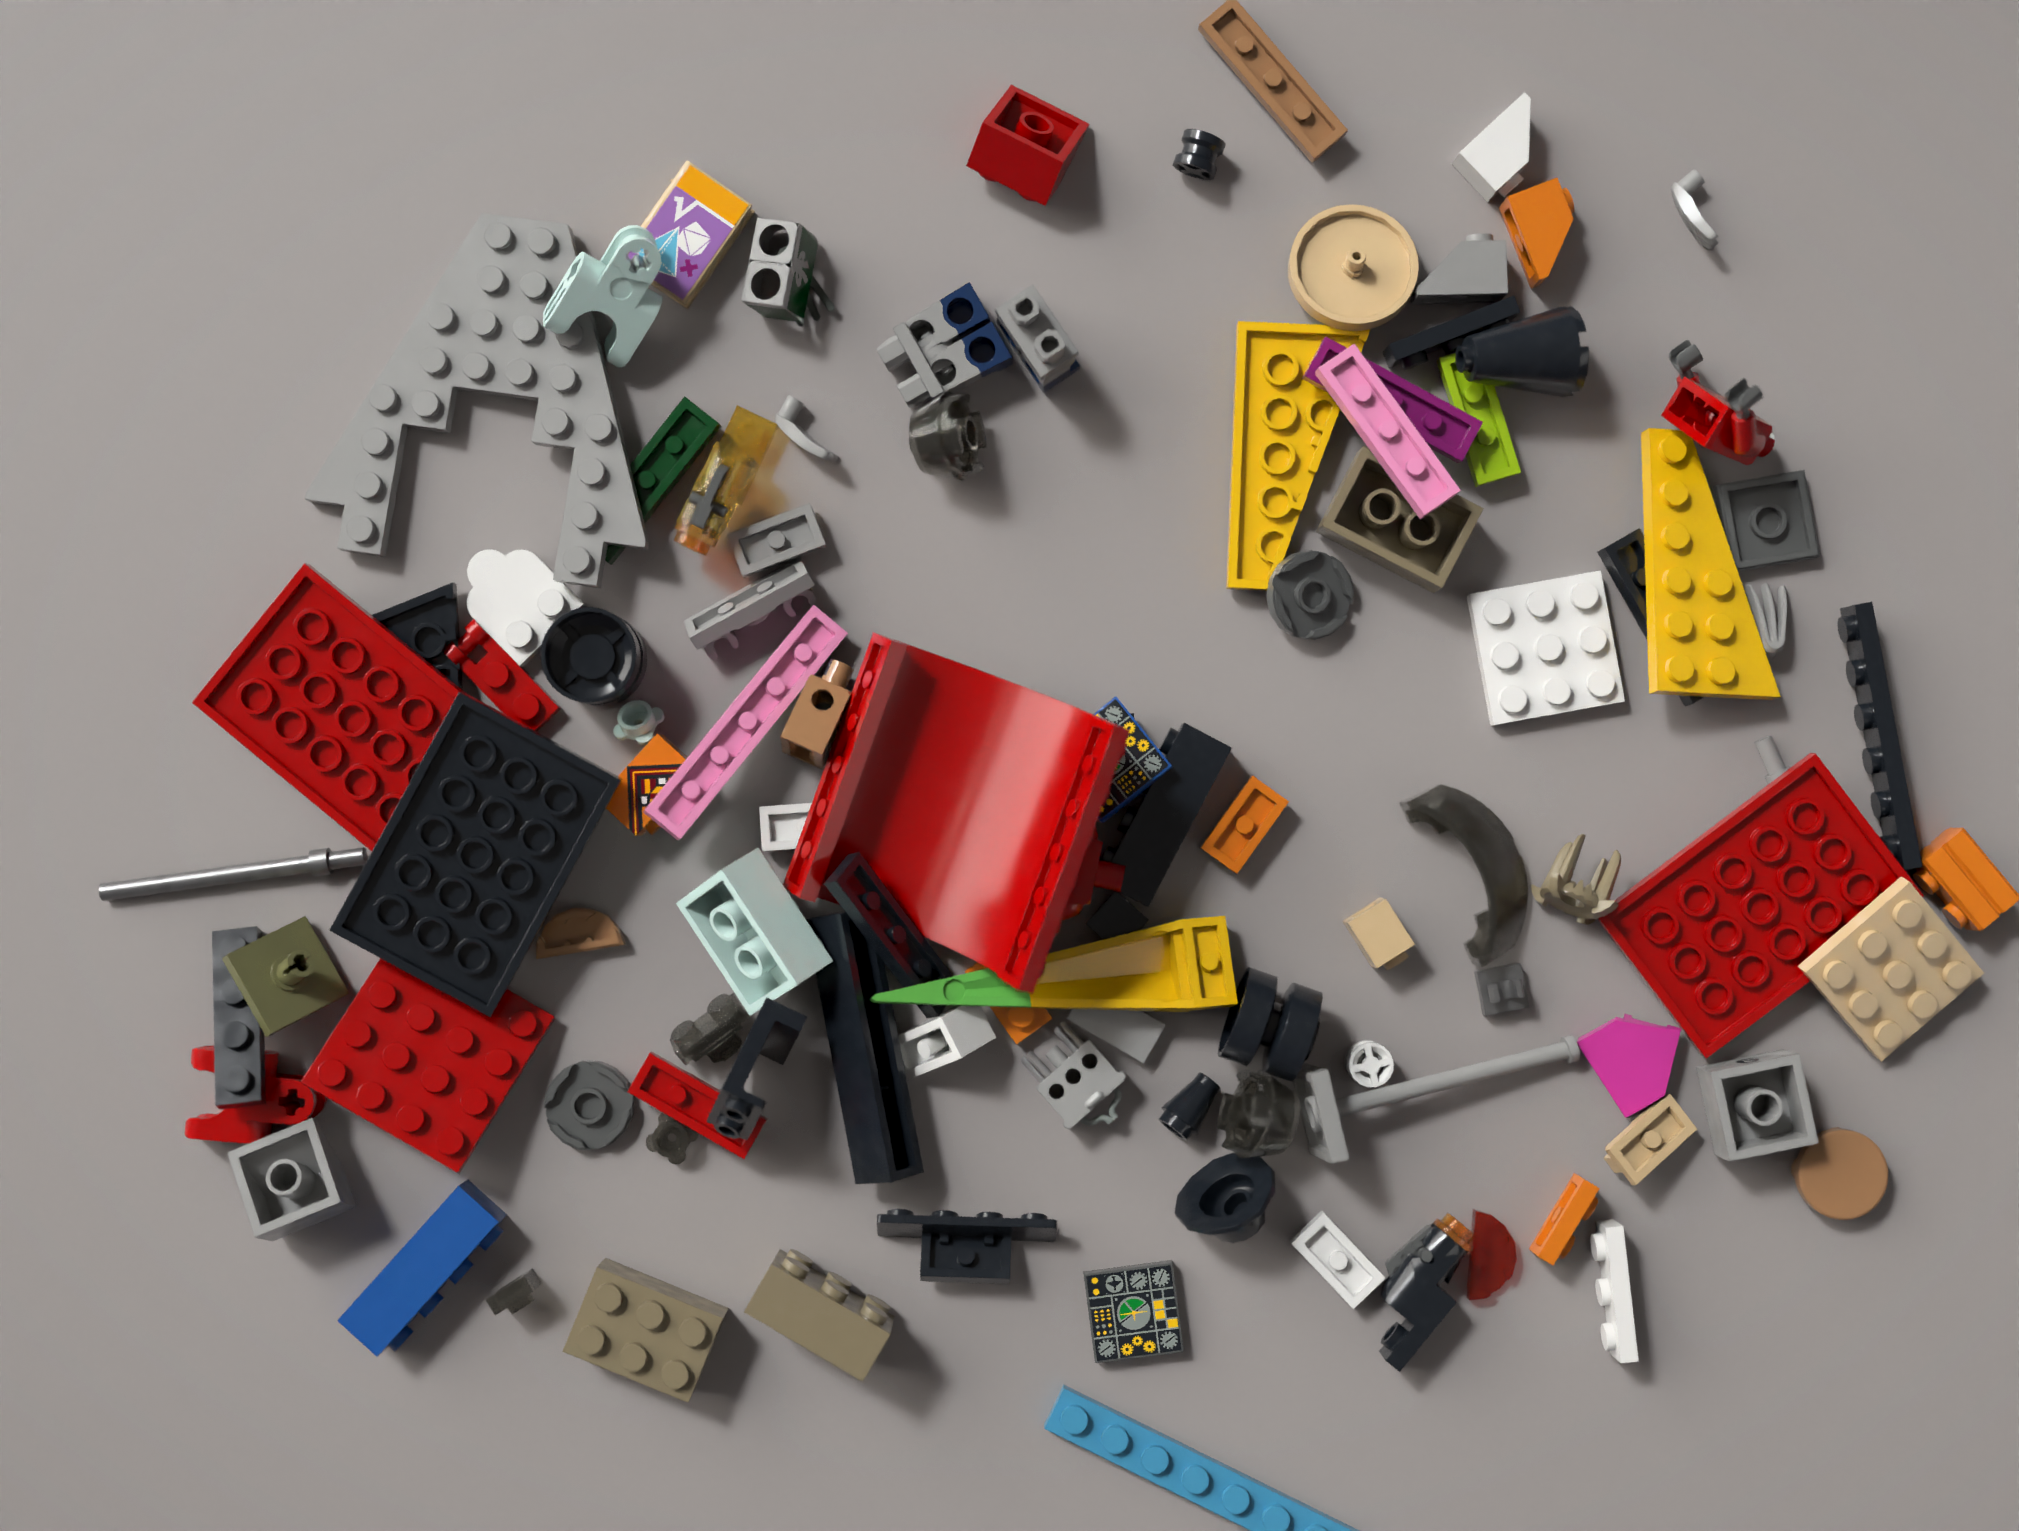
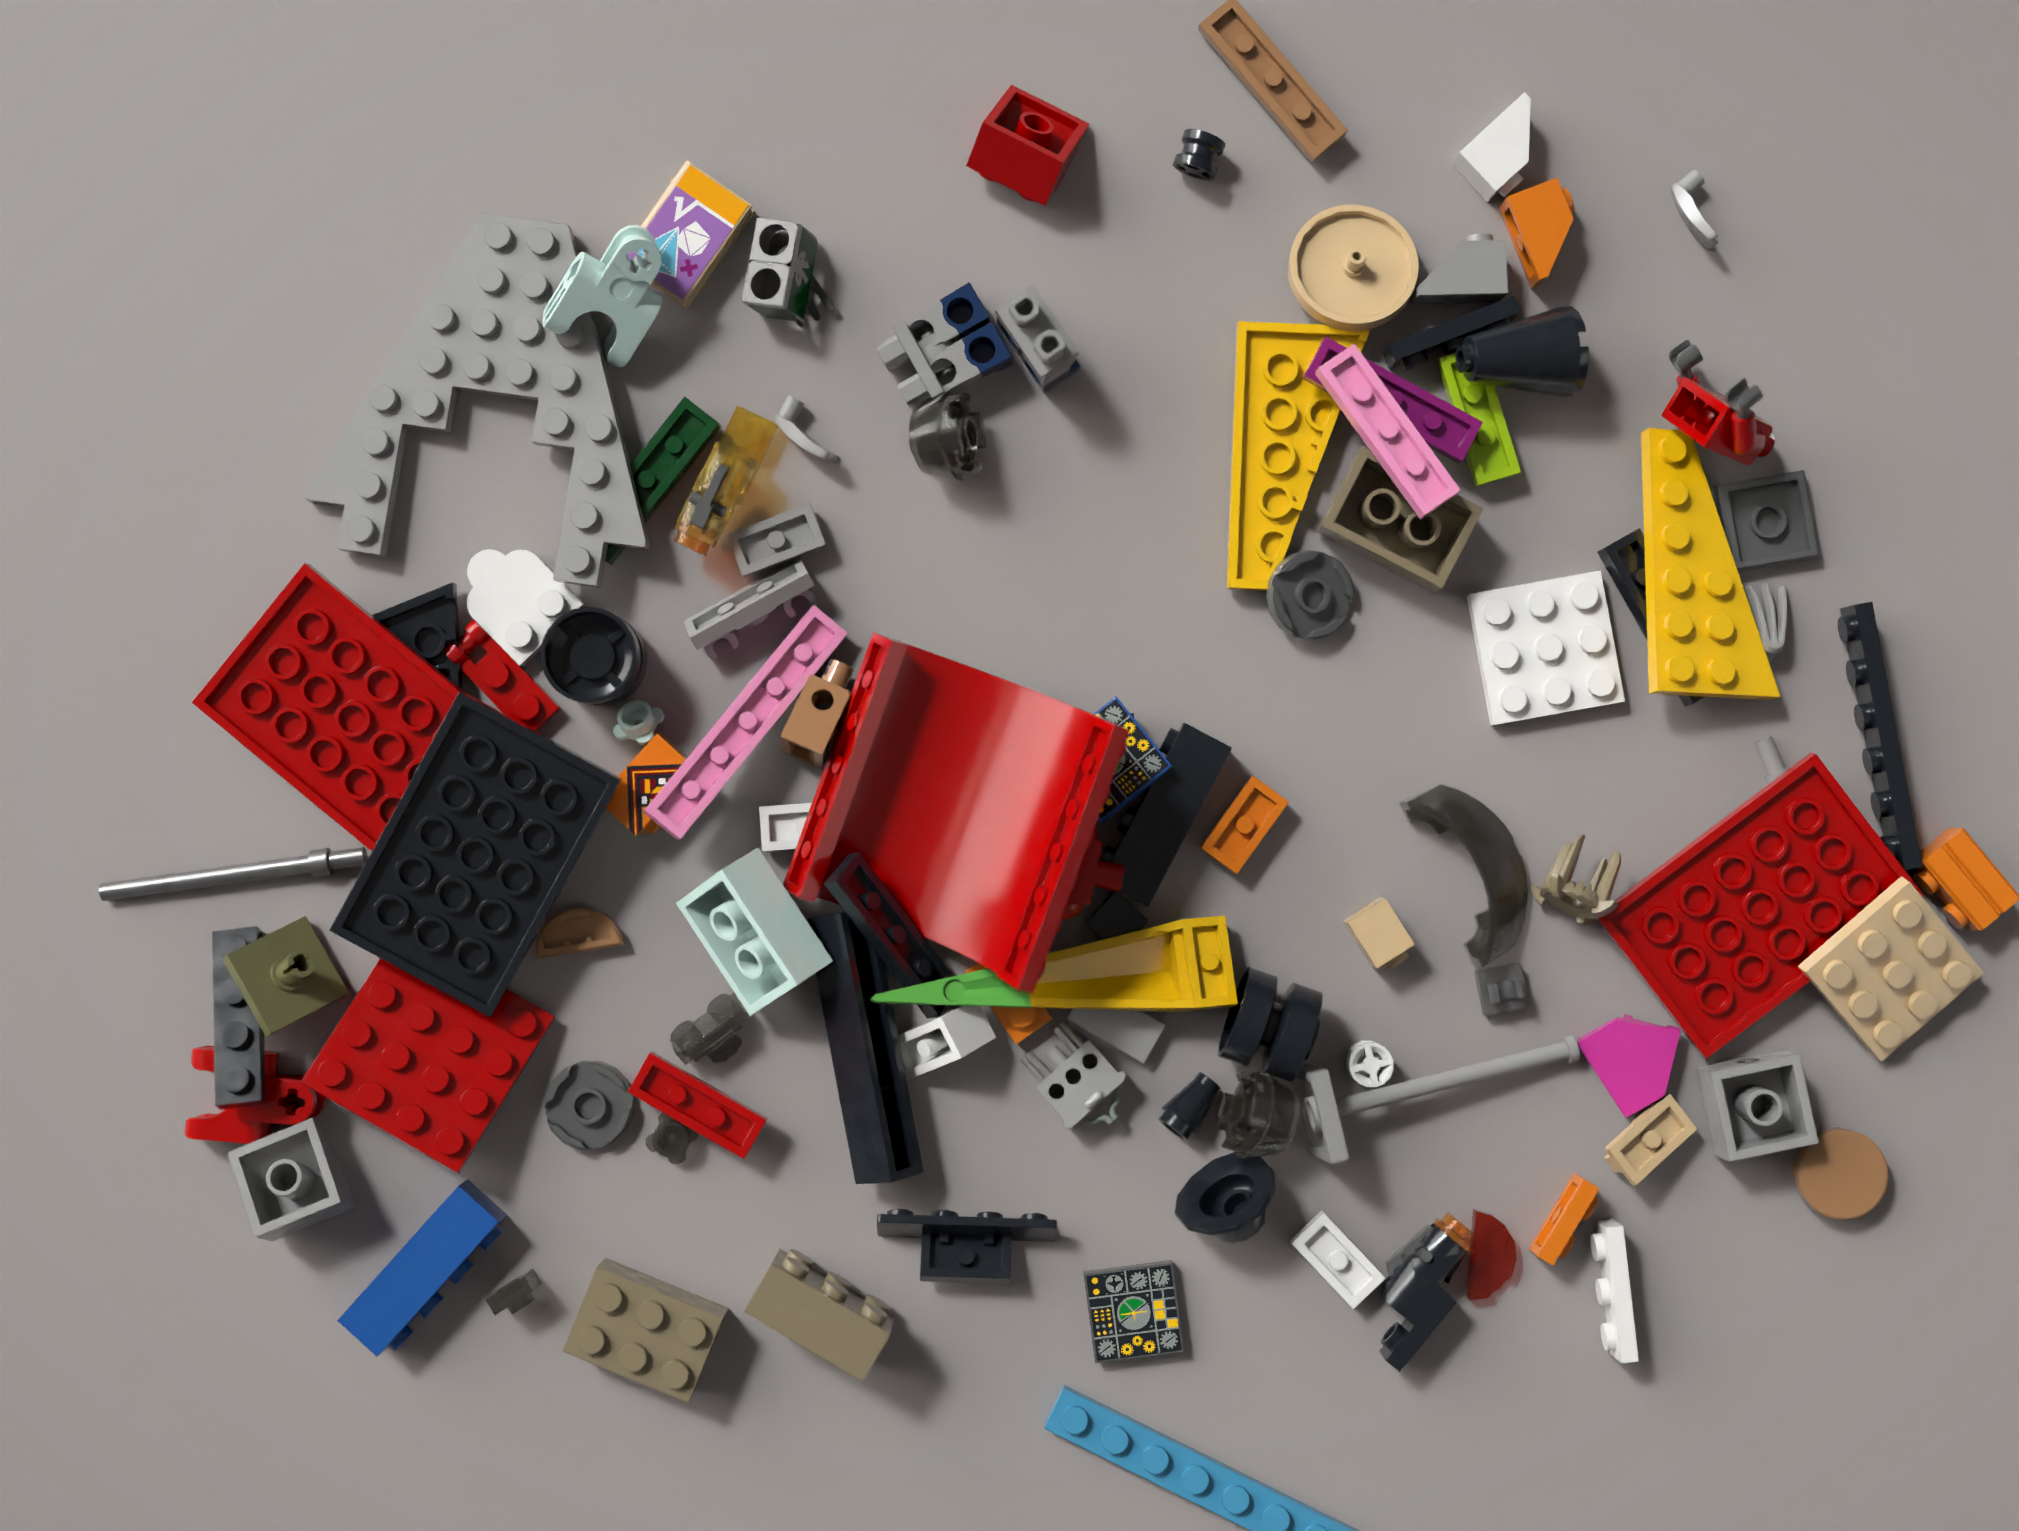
black panel [706,997,807,1140] -> none

